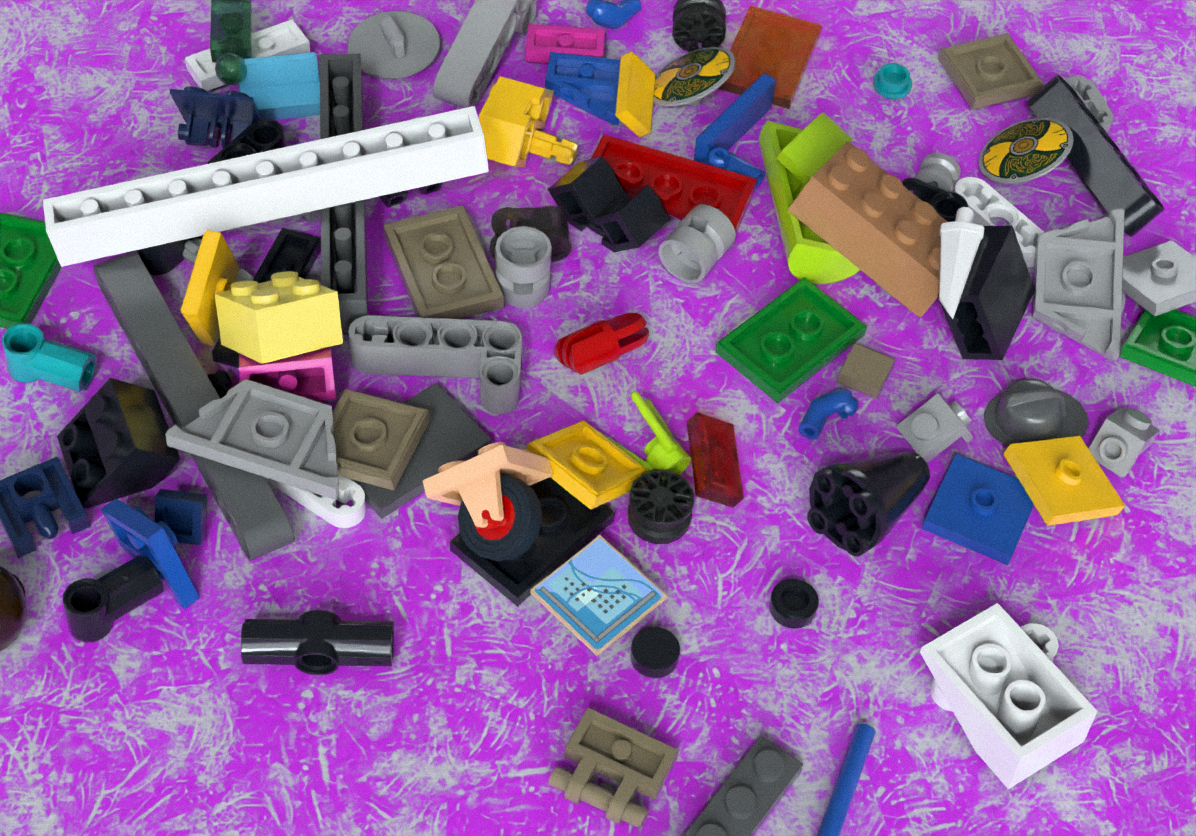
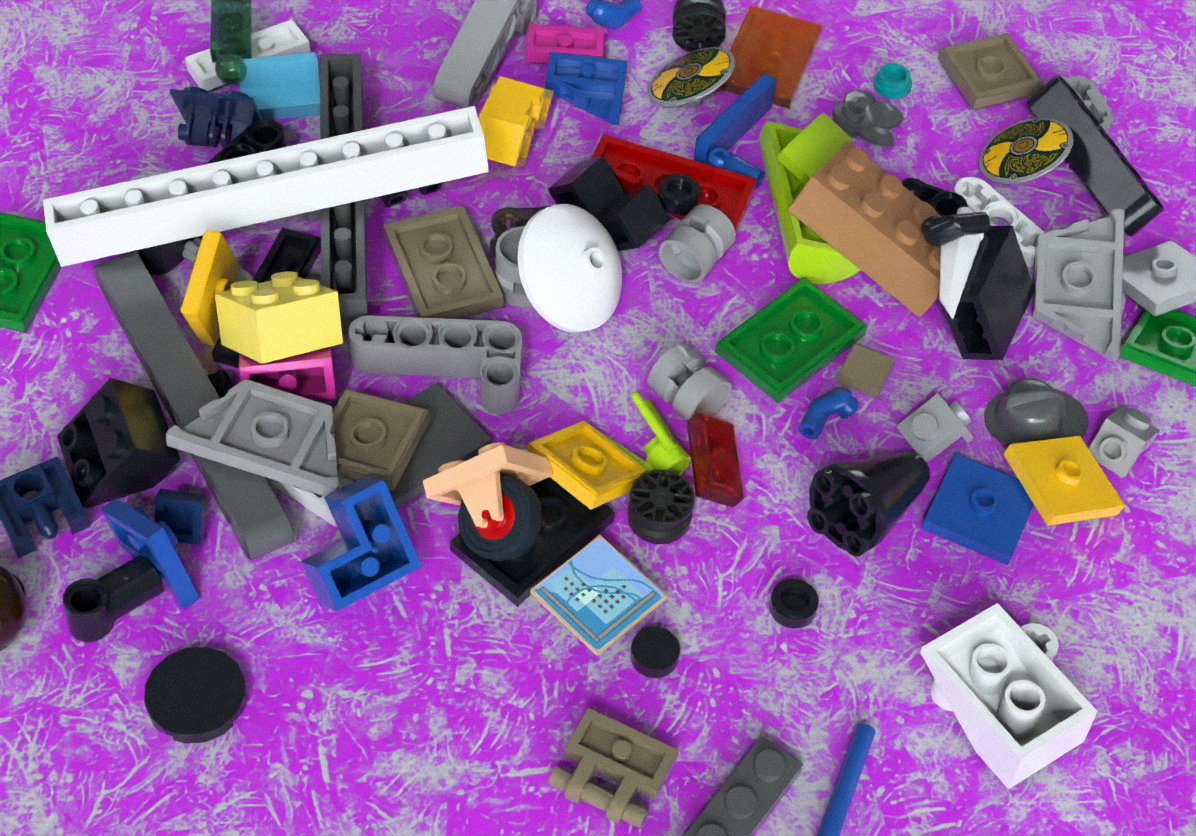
teal piece [2,323,97,392] -> none
black piece [241,610,394,675] -> none
light grey shield [348,11,440,79] -> none
yellow axle [529,129,578,166] -> none
red arm [554,313,649,375] -> none
yellow tile [615,51,655,138] -> none
light grey wheel [913,153,961,192] -> none
none -> black tile [144,647,247,744]
none -> blue brick [301,476,422,611]
none -> white dish [518,204,622,333]
none -> light grey wheel [647,343,732,427]
none -> black tile [658,174,700,215]
none -> dark grey plate [832,90,904,146]
none -> black arm [921,212,990,246]

